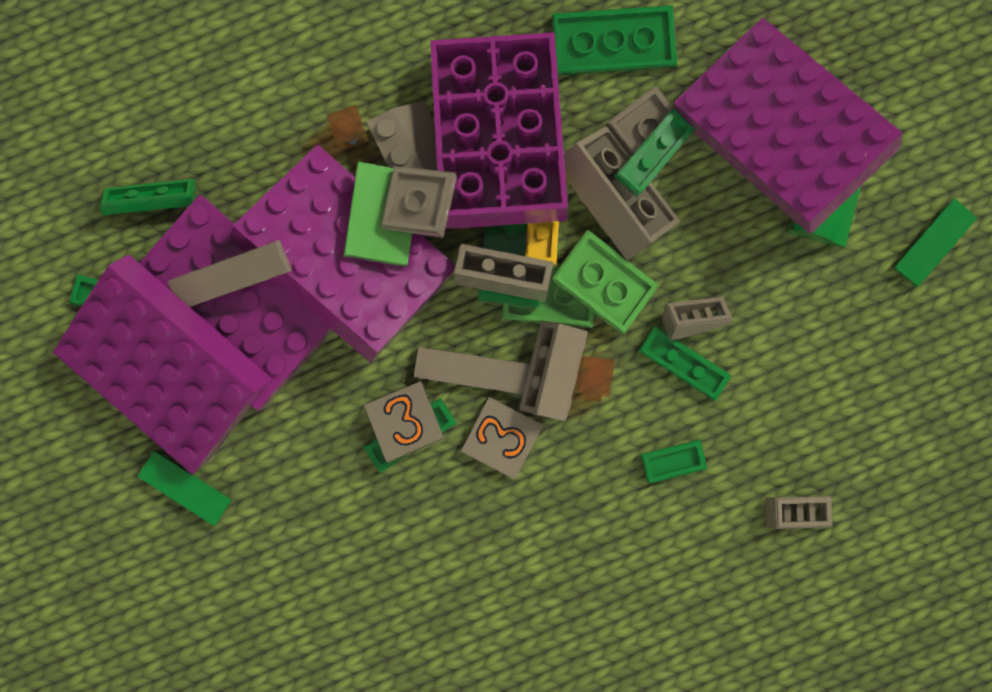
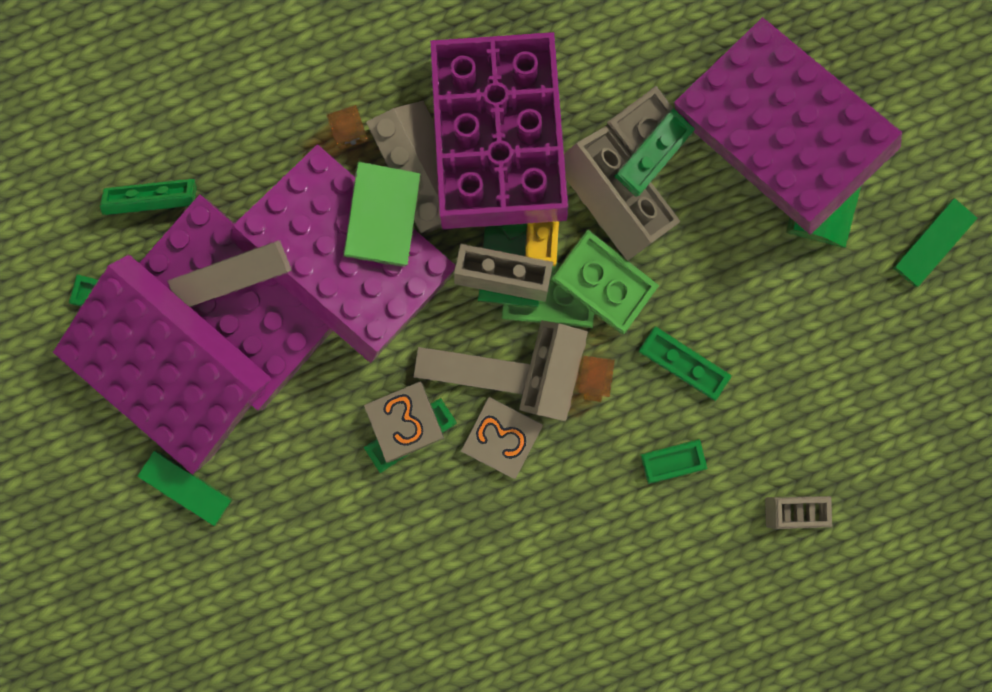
dark tan tile [380,166,457,237] -> none
green tile [551,5,677,76] -> none
dark tan slope [662,297,733,340] -> none

